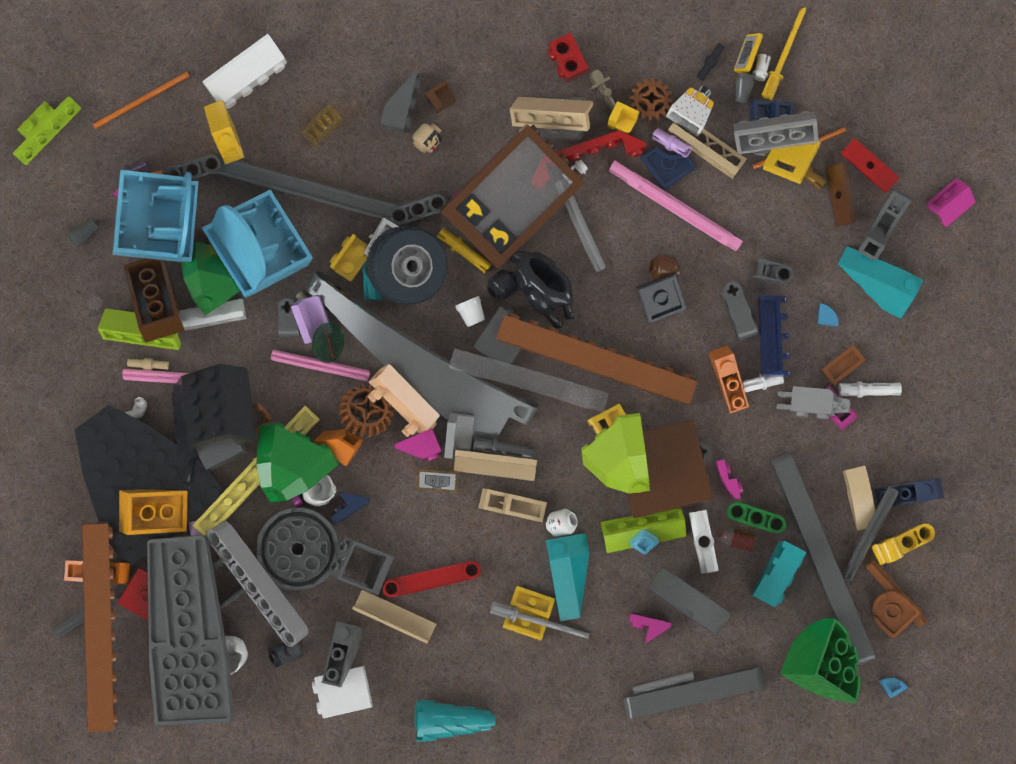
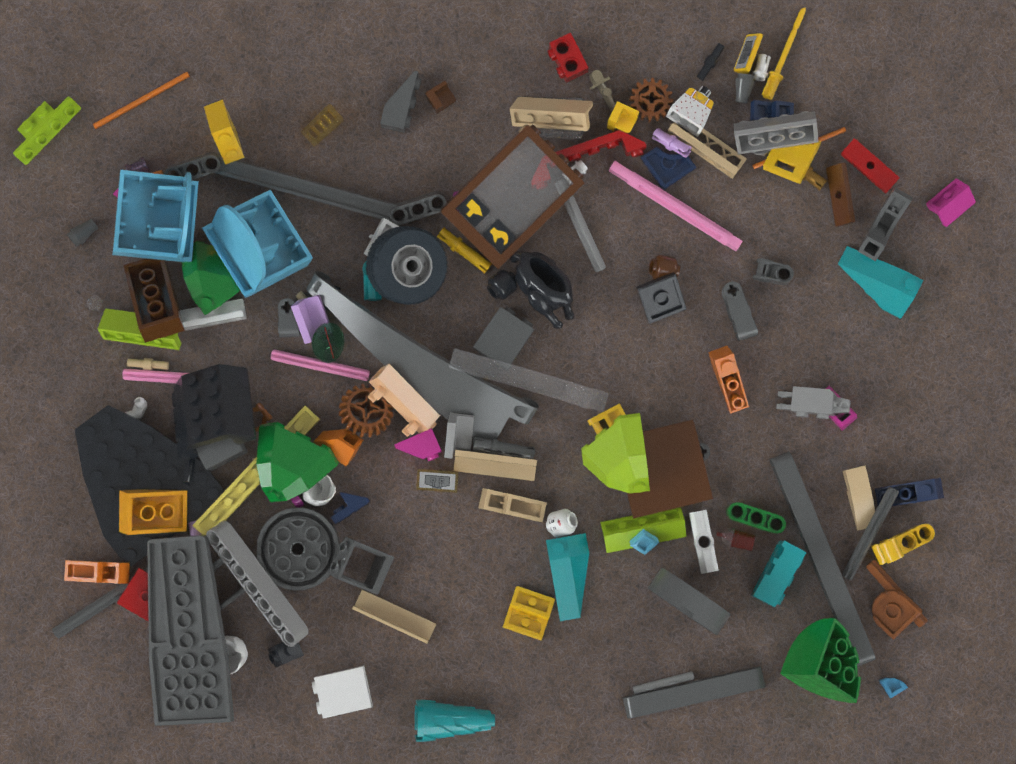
dark orange brick [81,521,117,732] -> none
white slope [202,34,287,109] -> none
dark grey slope [322,622,364,687] -> none
yellow bracket [330,234,368,283] -> none
red piece [382,561,481,598] -> none
tan head [413,123,442,154] -> none
white piece [455,296,485,327] -> none
light grey piece [490,601,590,639] -> none
dark orange brick [495,313,698,405] -> none
dark pink slope [628,613,671,643] -> none
dark pink slope [715,459,743,500] -> none
white axle [742,371,784,392] -> none
clear blue hinge [758,296,791,377] -> none
dark azure tile [817,304,838,327] -> none
dark orange tile [821,344,866,386] -> none
white pin [838,381,902,398] -> none

